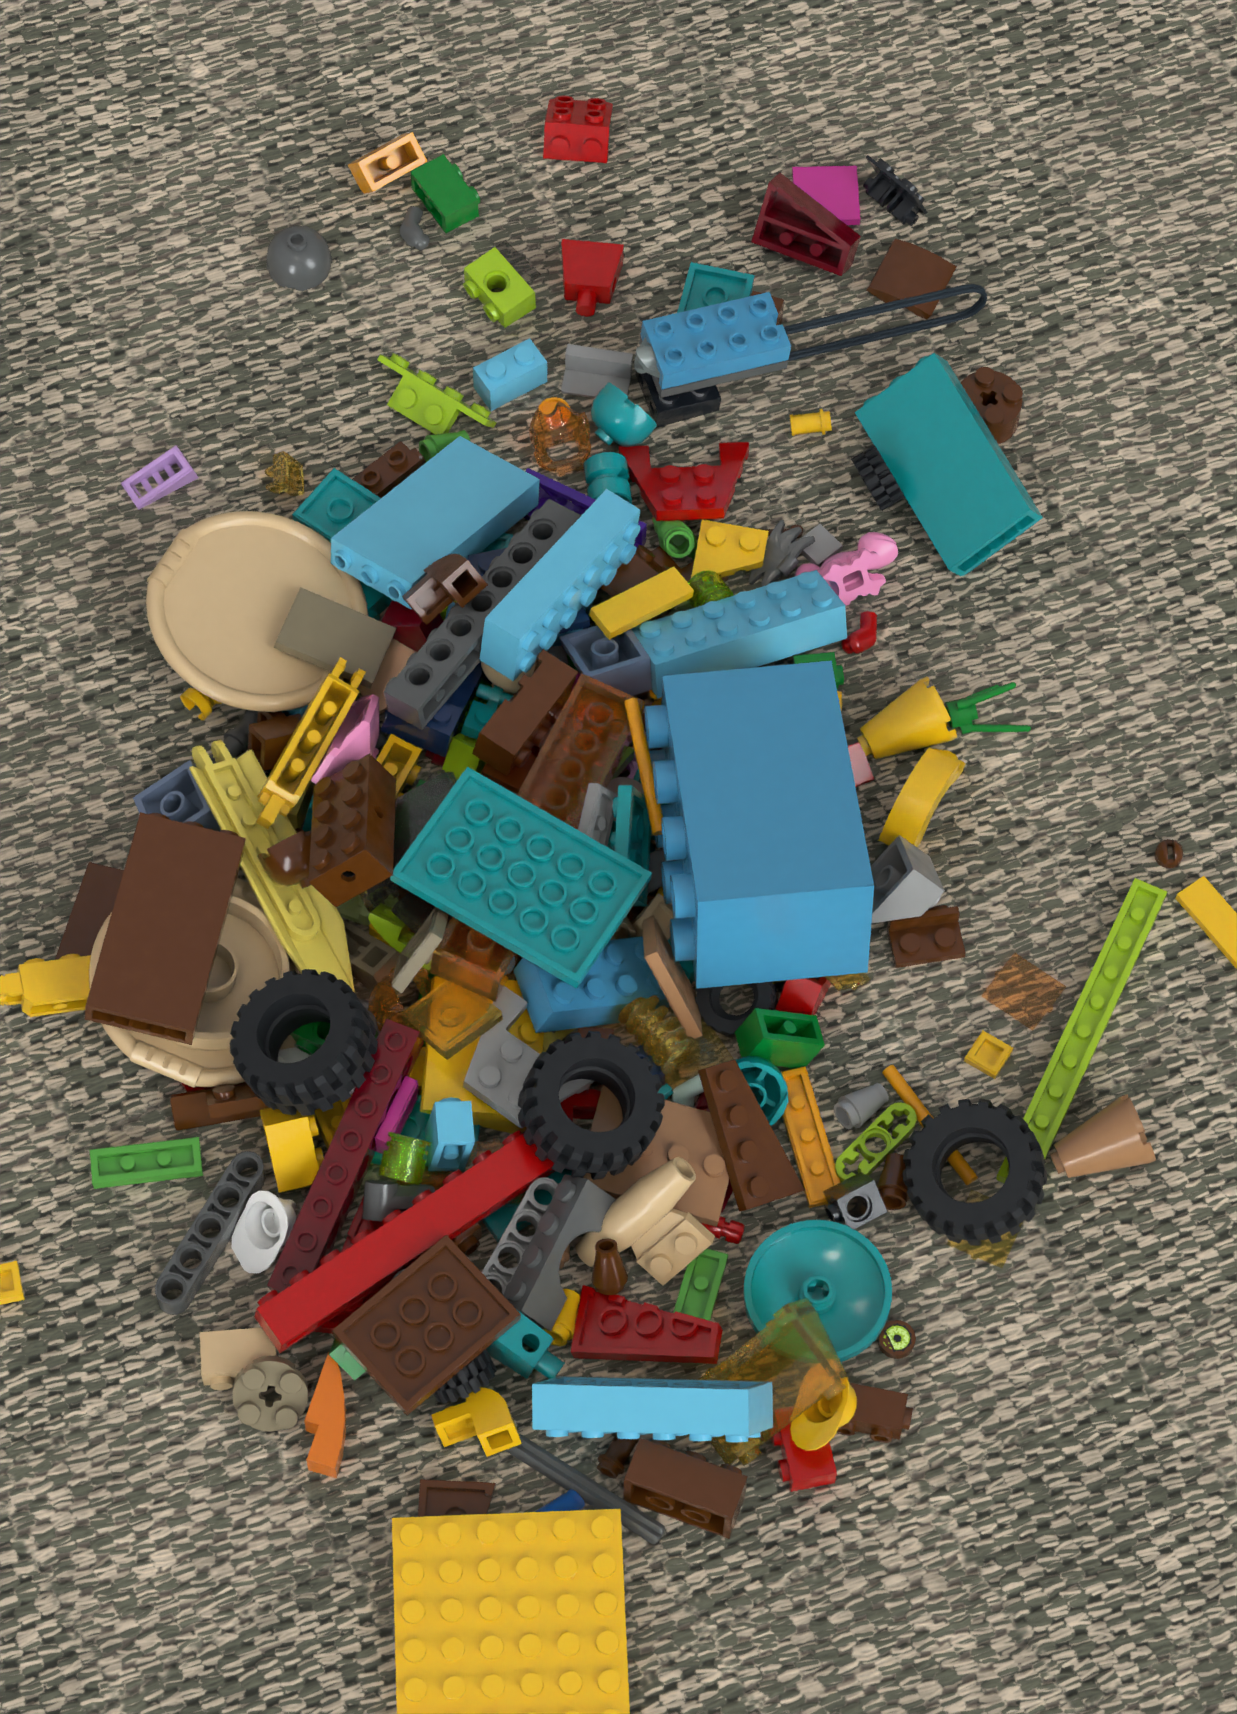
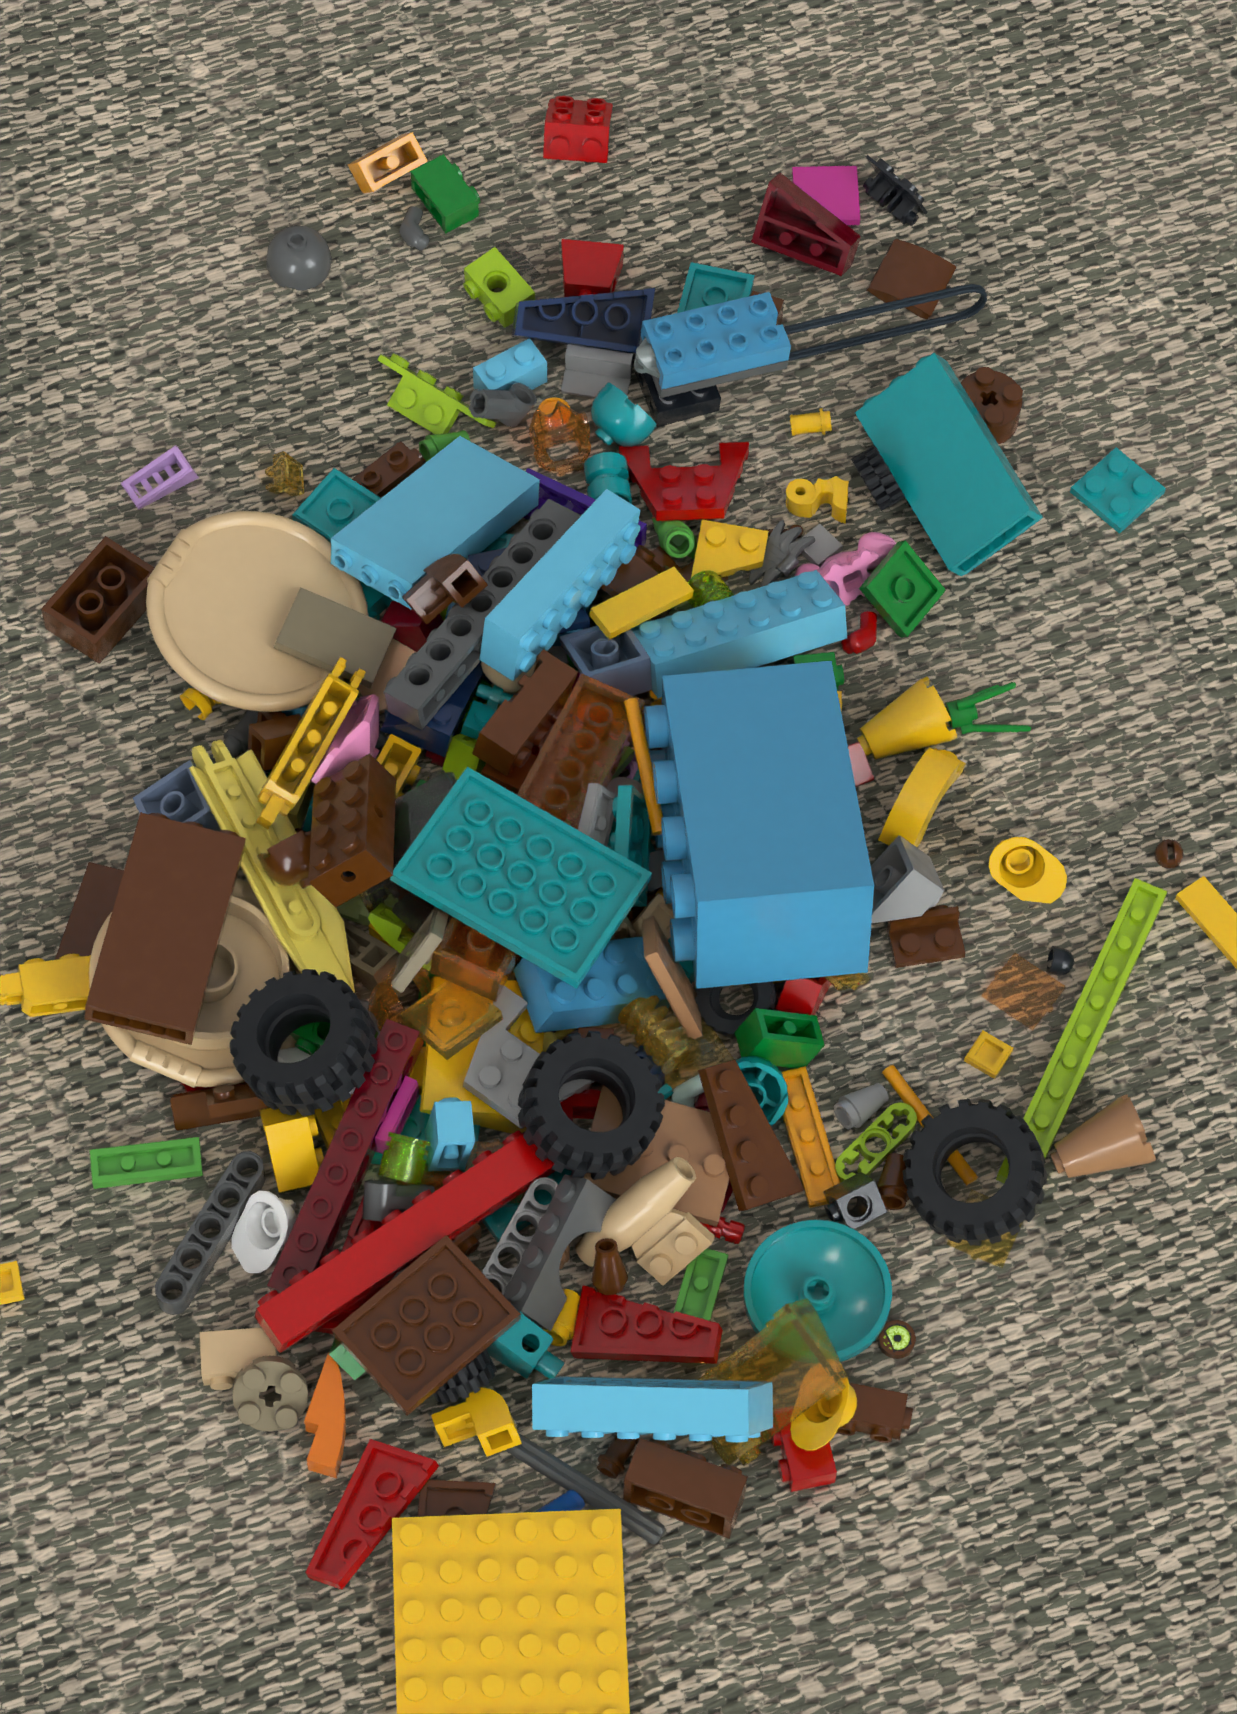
none -> reddish brown brick [41,536,154,664]
none -> red wing [305,1439,439,1590]
none -> dark grey piece [469,383,537,427]
none -> dark blue wedge [512,288,655,355]
none -> yellow leg [786,476,849,524]
none -> green plate [859,540,946,638]
none -> yellow piece [988,837,1067,903]
none -> black hinge [1046,946,1074,976]
none -> teal plate [1070,447,1166,534]

